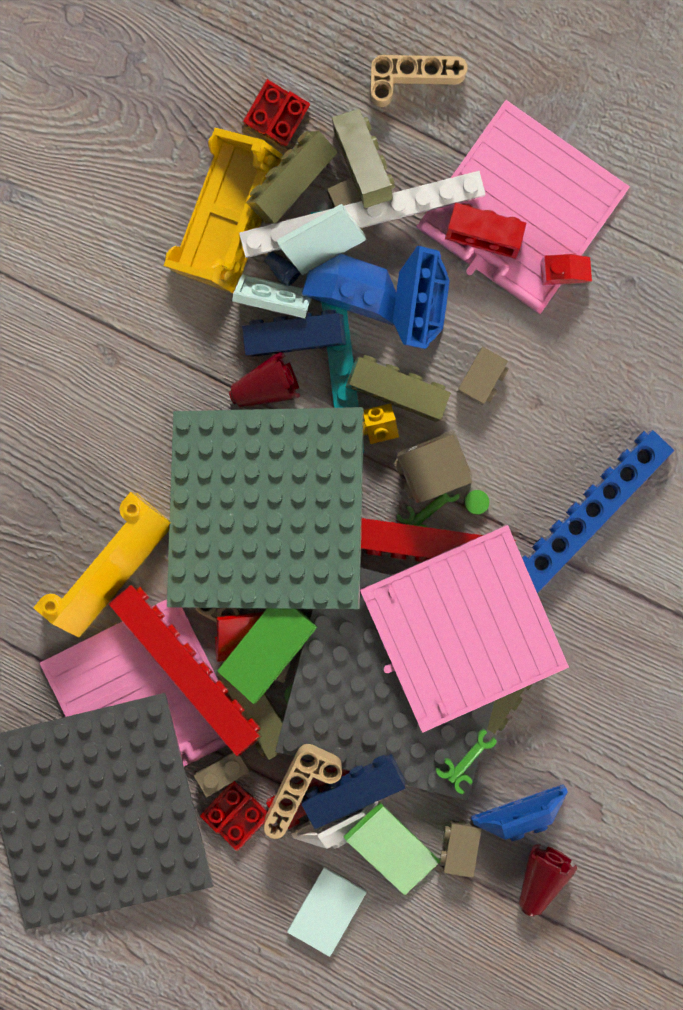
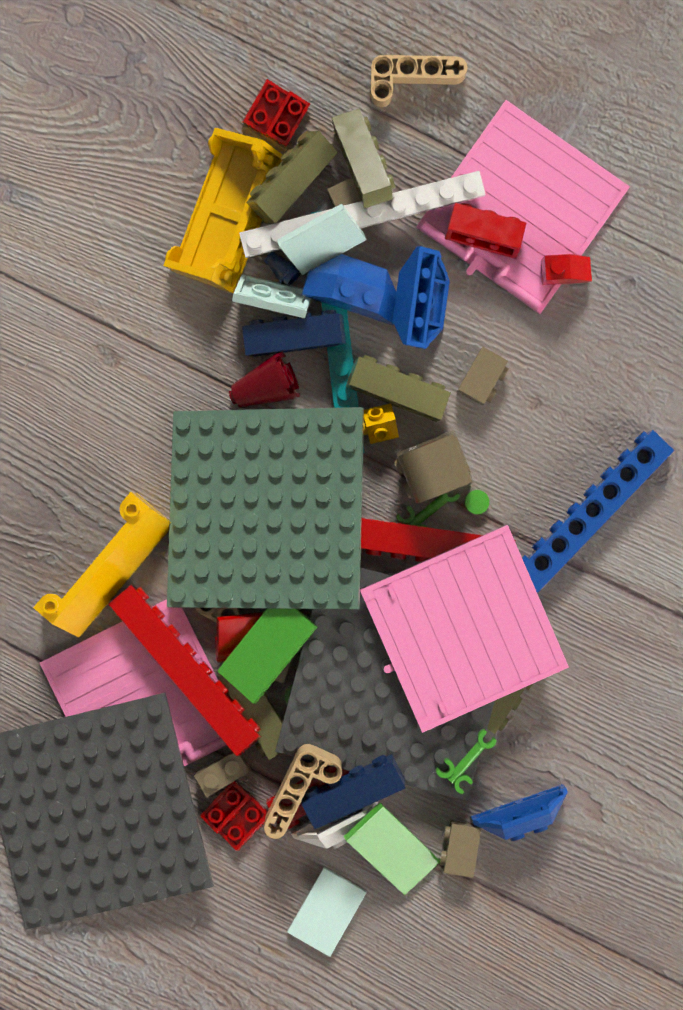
dark red cone [519,844,577,917] -> none

